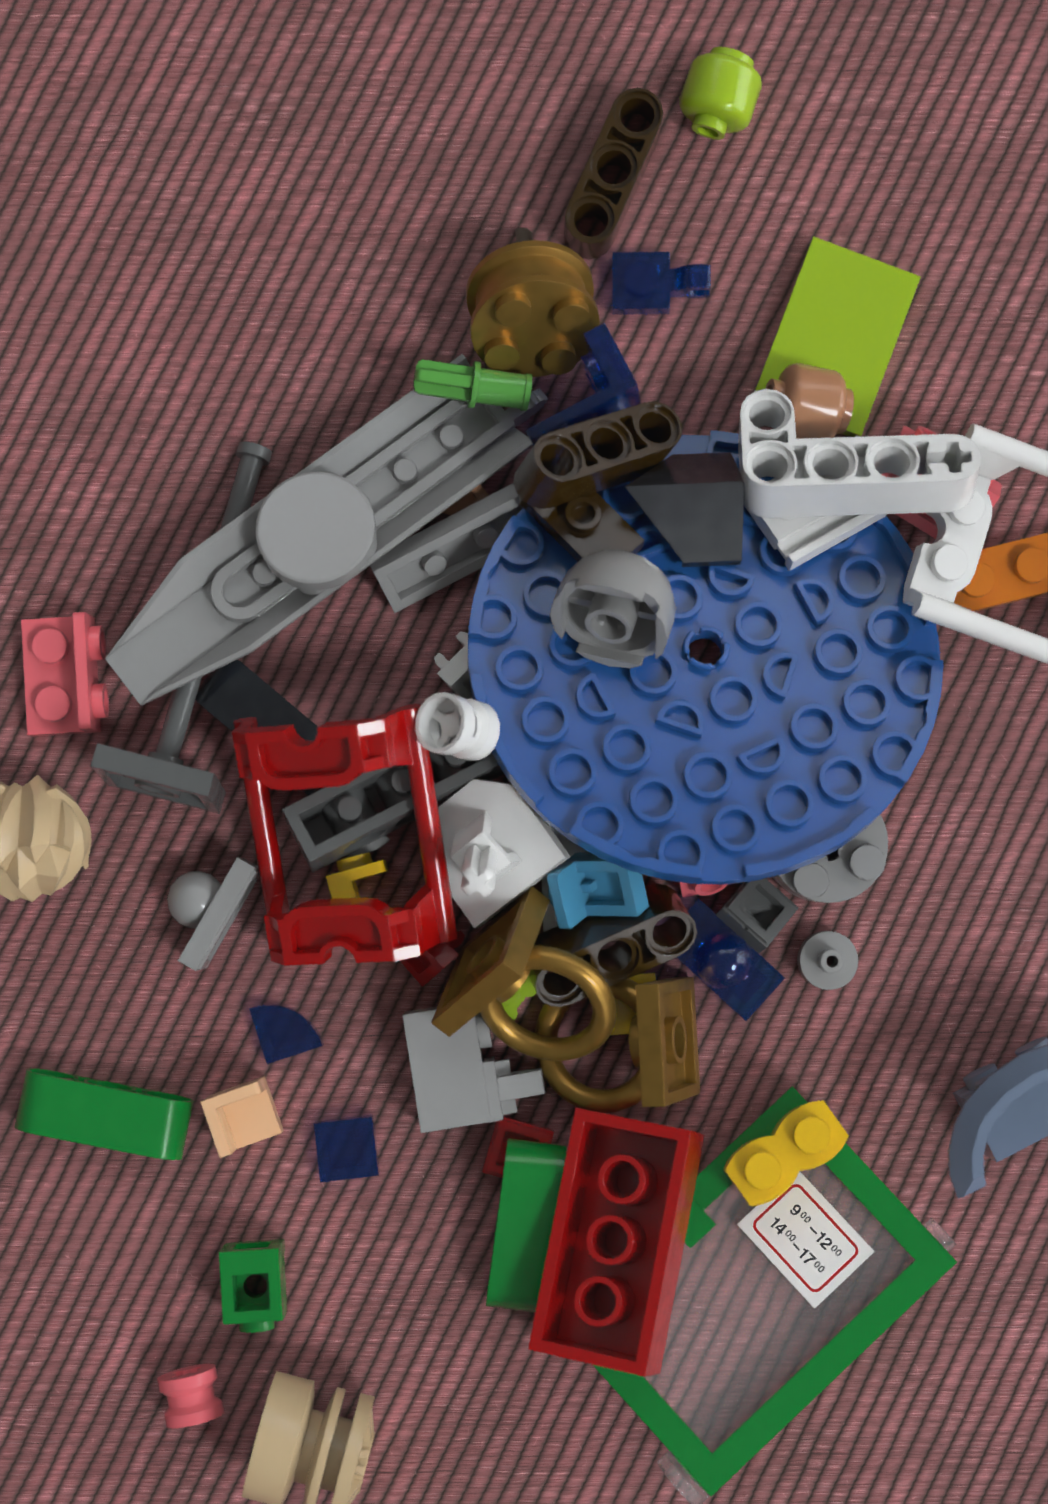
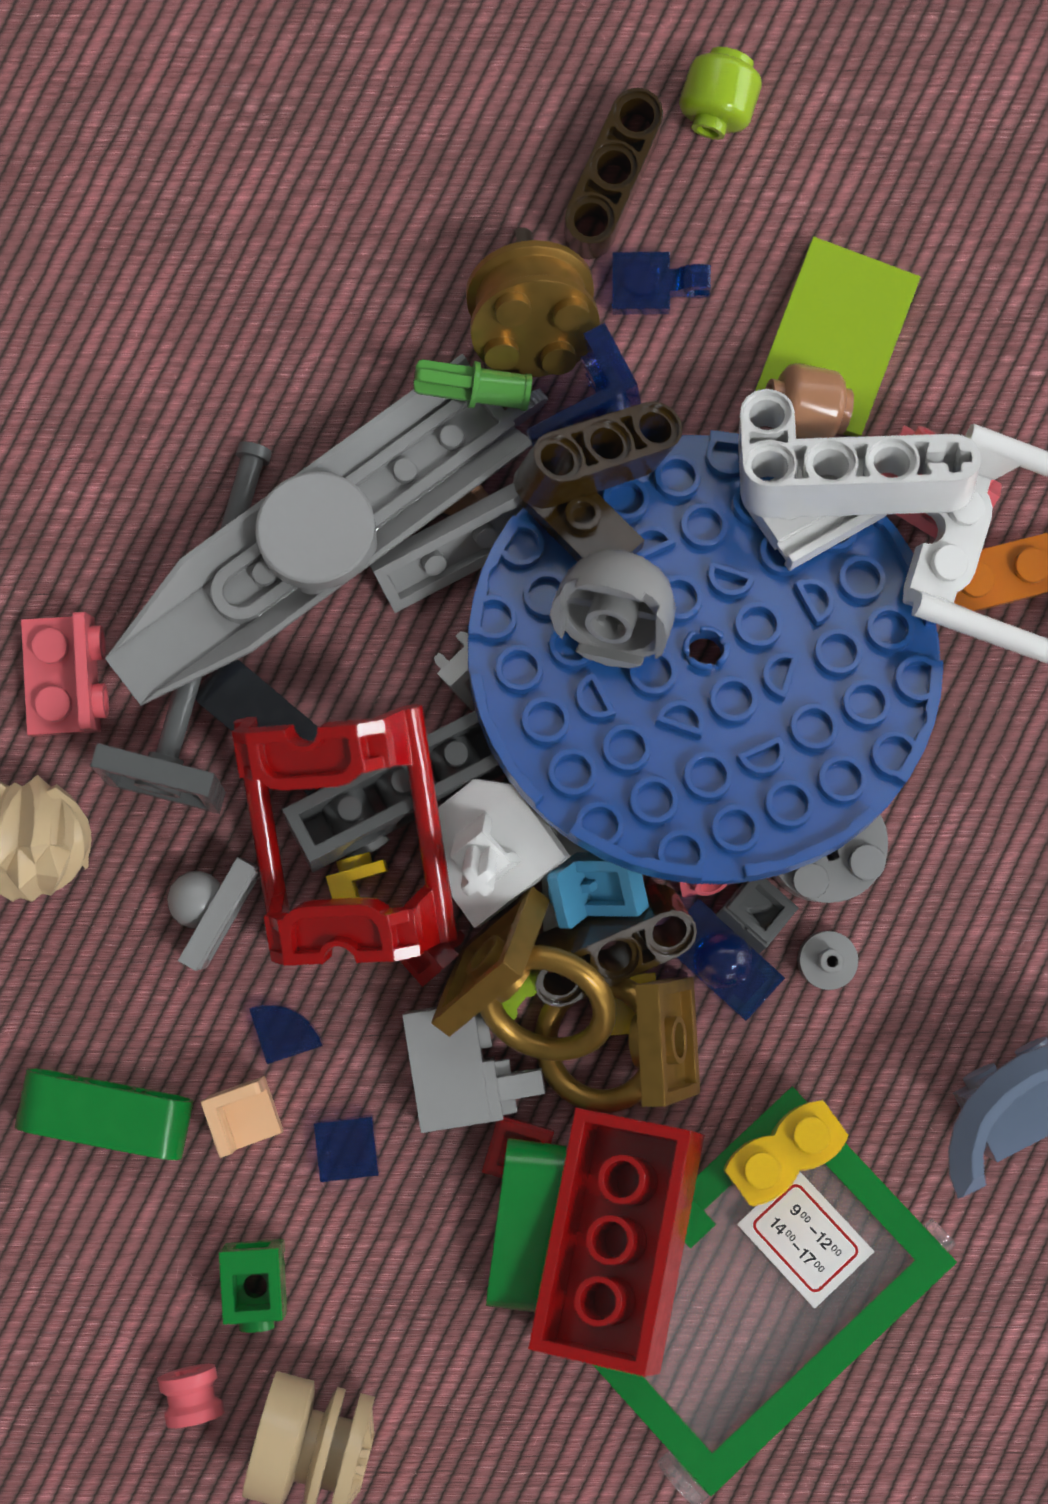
white wheel [415,692,500,761] -> none
black slope [625,452,744,567] -> none

